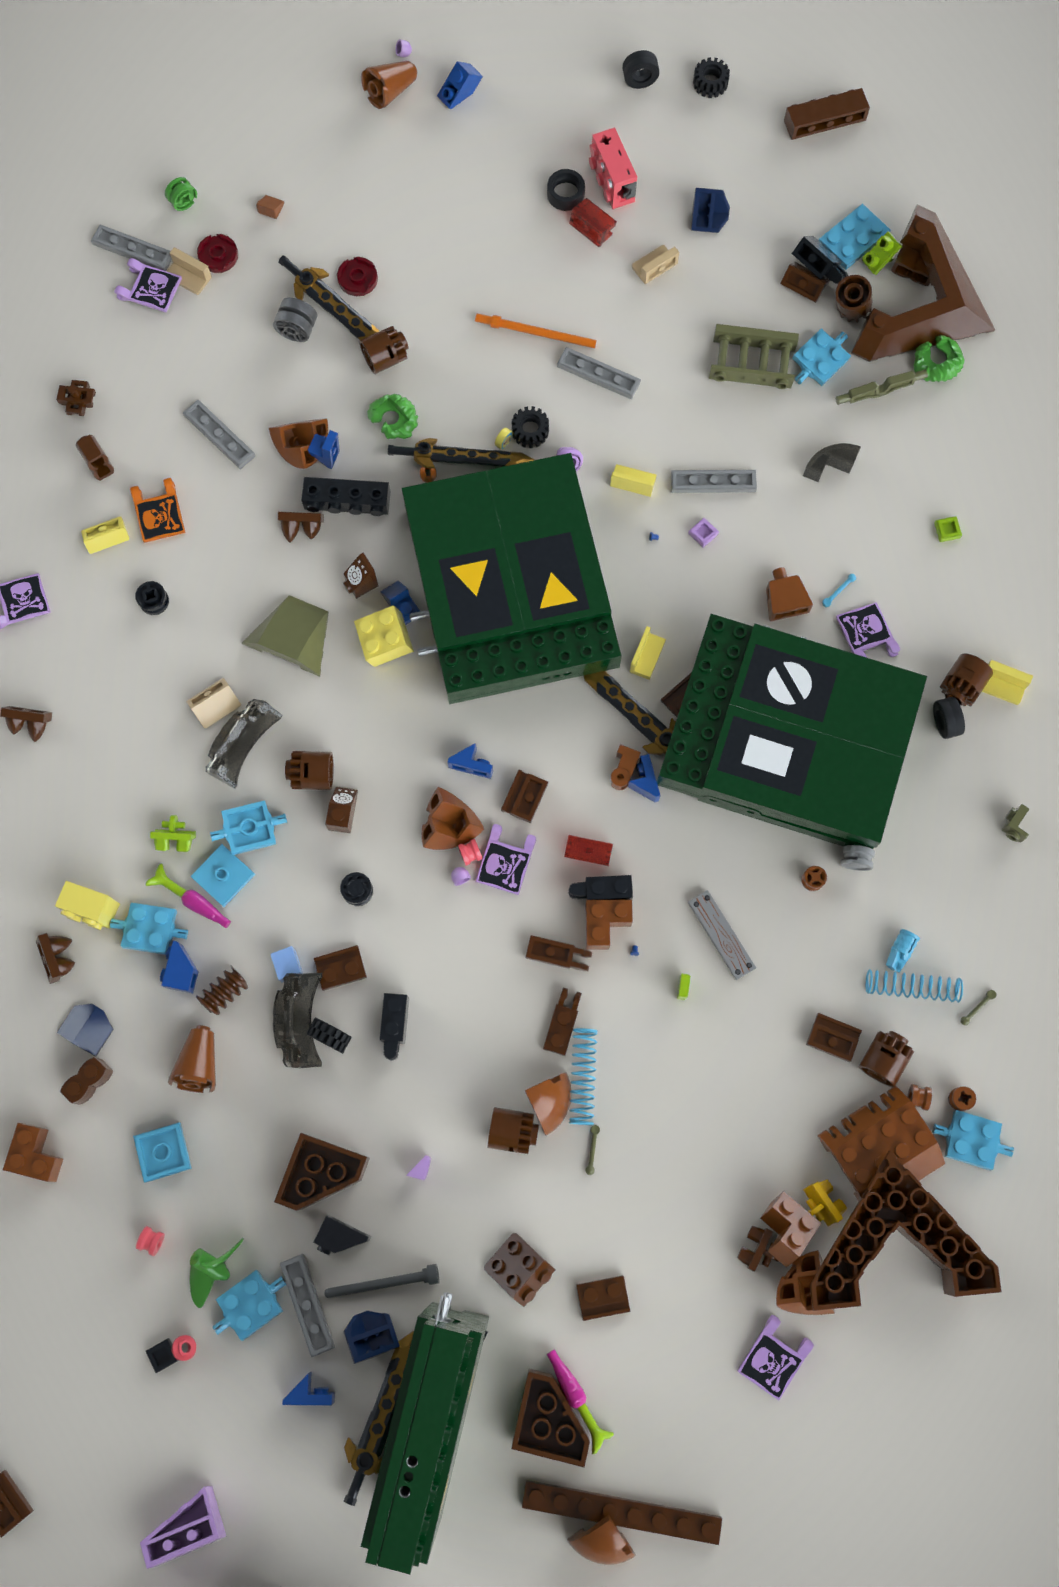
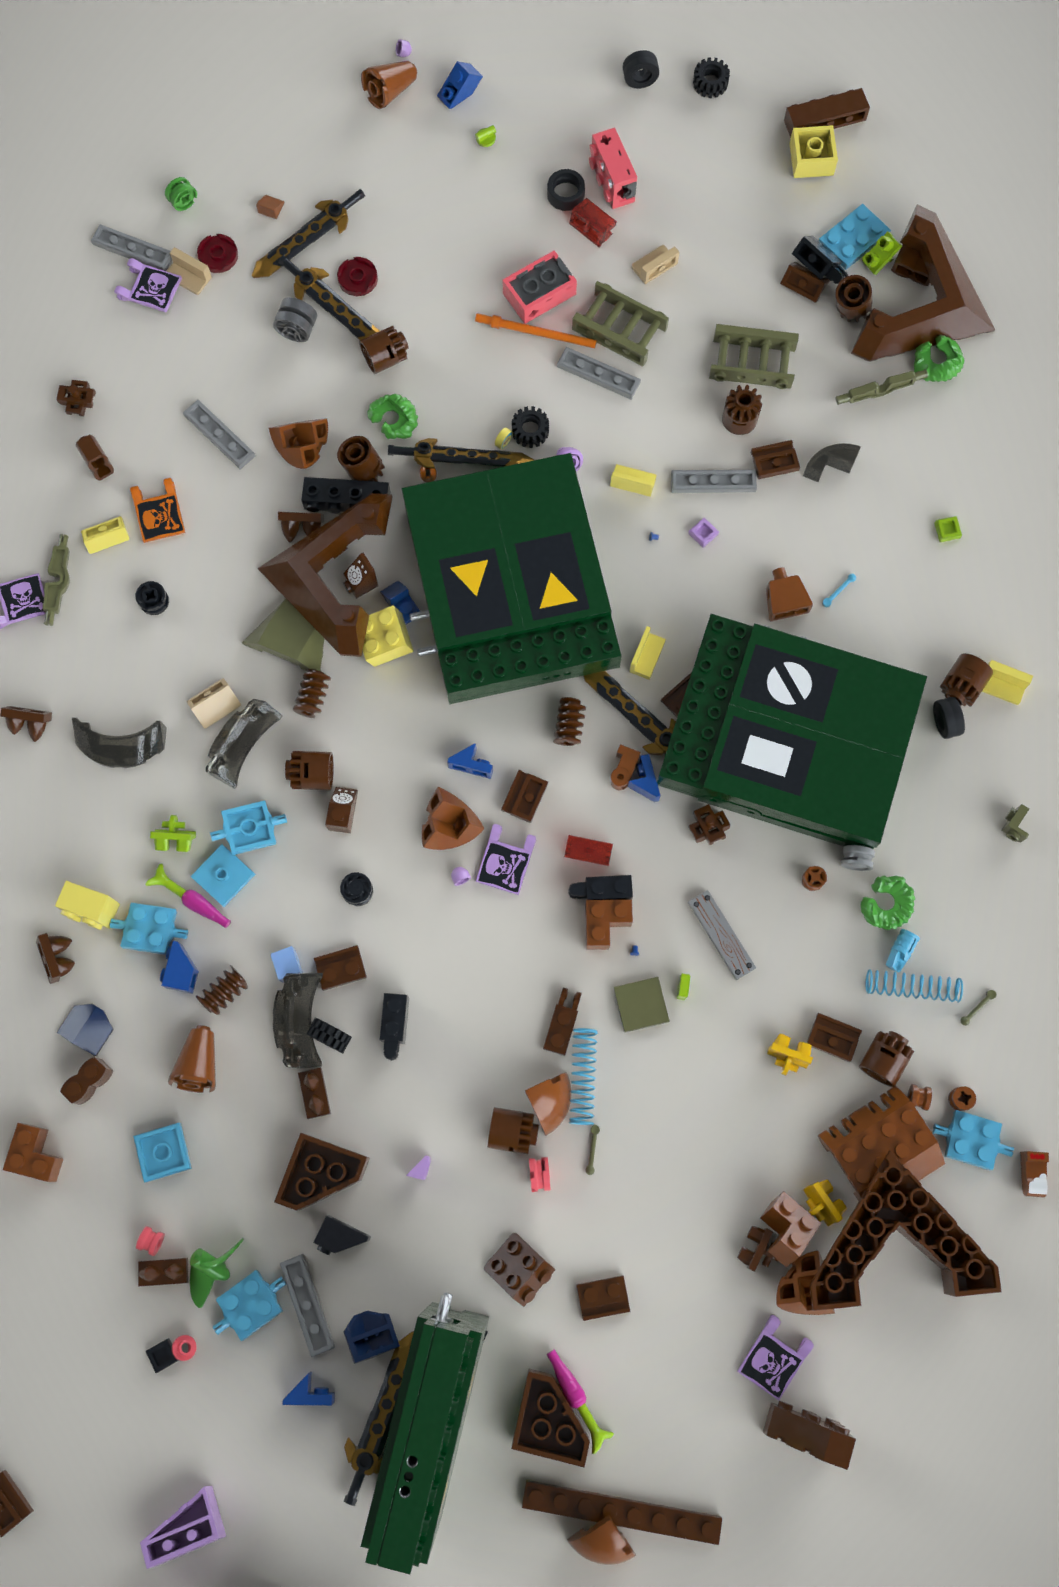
blue slope [308,430,340,469] -> none
dark grey piece [324,1264,440,1298] -> none
coral wheel [458,839,482,866] -> none
reddish brown hinge [525,935,592,971] -> none
dark blue slope [691,188,730,233] -> none
medium azure plate [792,328,851,386] -> none
flag [836,602,900,657] -> none
none -> olive piece [43,534,70,626]
none -> clear smoke windscreen [72,718,167,768]
none -> reddish brown tile [138,1258,189,1287]
none -> sword [252,189,365,278]
none -> reddish brown wedge [257,494,393,657]
none -> reddish brown piece [293,669,331,718]
none -> reddish brown tile [298,1067,331,1119]
none -> reddish brown gear [337,436,385,482]
none -> lime plate [475,125,496,147]
none -> piece [502,250,577,324]
none -> coral wheel [529,1157,551,1192]
none -> reddish brown piece [553,697,586,746]
none -> olive fence [572,281,669,367]
none -> olive tile [614,977,670,1033]
none -> reddish brown piece [689,804,730,845]
none -> reddish brown gear [722,385,762,435]
none -> reddish brown plate [750,440,800,480]
none -> reddish brown brick [763,1401,856,1470]
none -> yellow hips [767,1033,813,1076]
none -> light yellow brick [789,126,838,178]
none -> bright green piece [861,876,916,930]
none -> dark orange leg [1020,1151,1049,1198]

